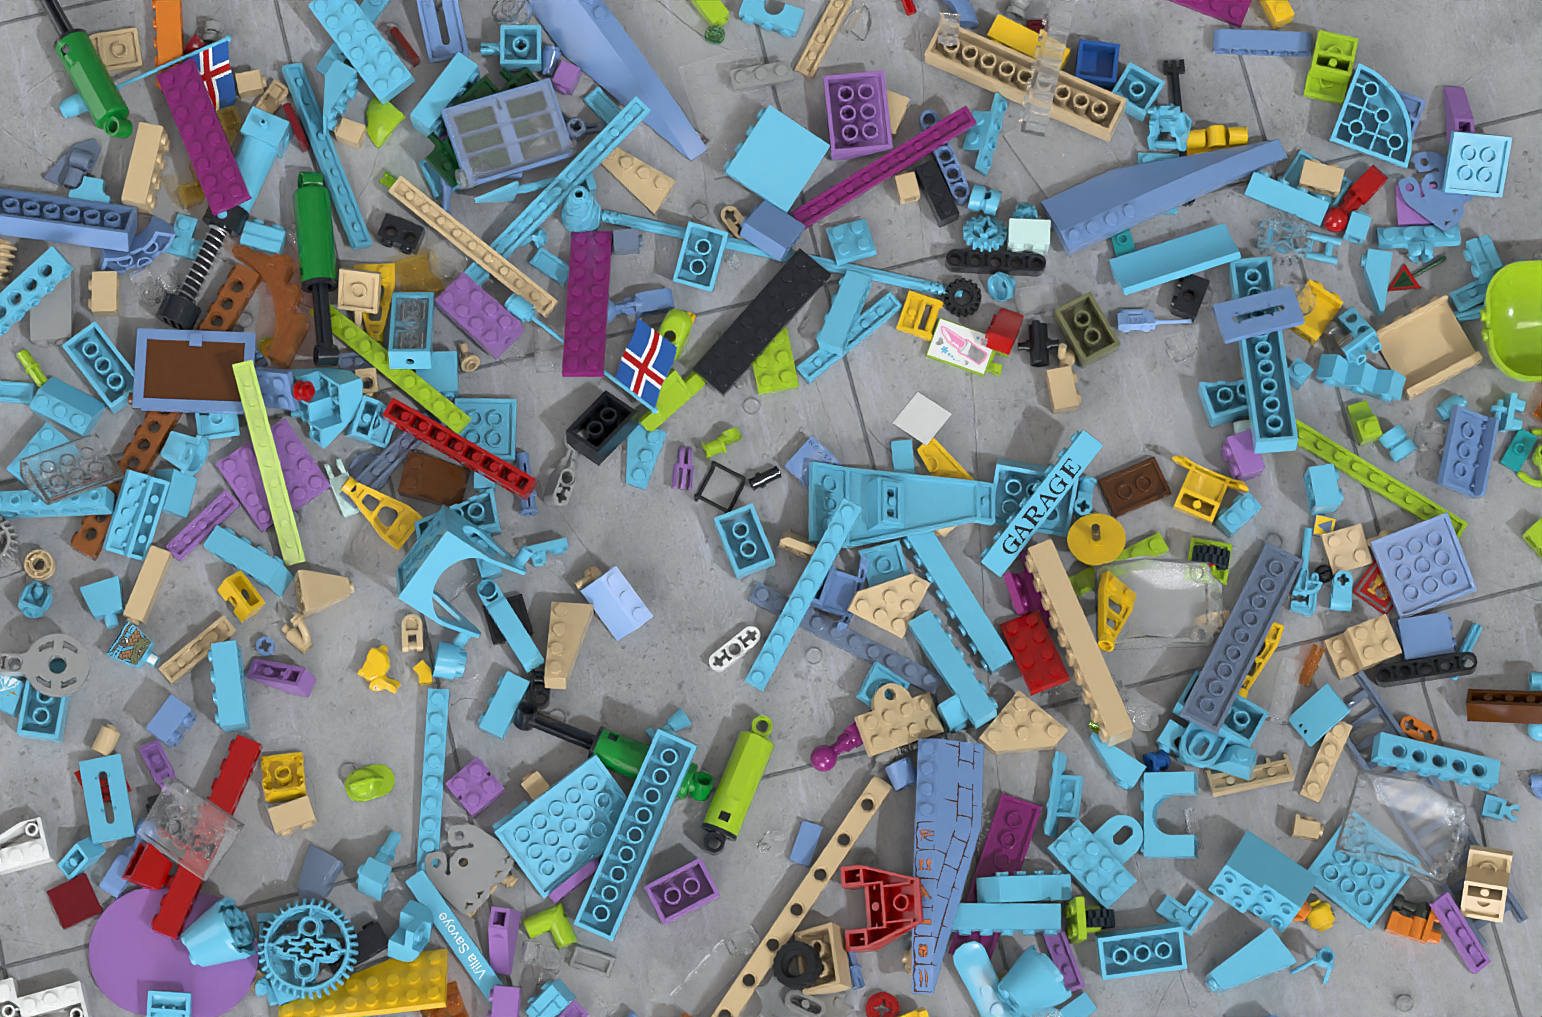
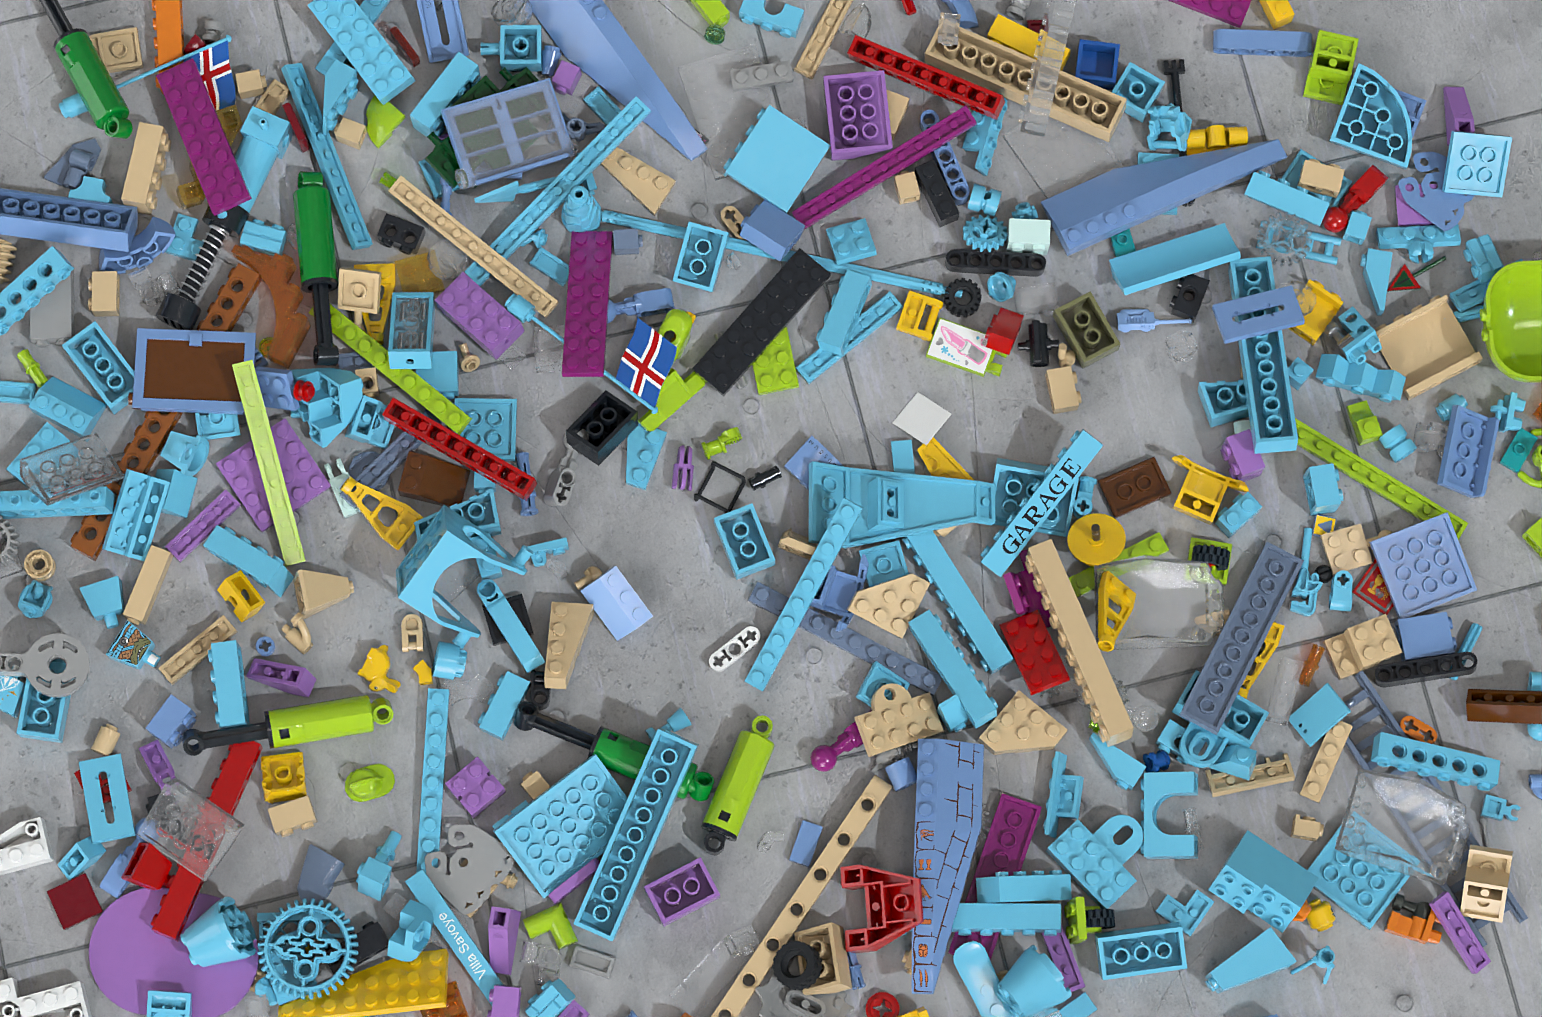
none -> lime piece [182,695,394,756]
none -> red brick [847,35,1005,120]

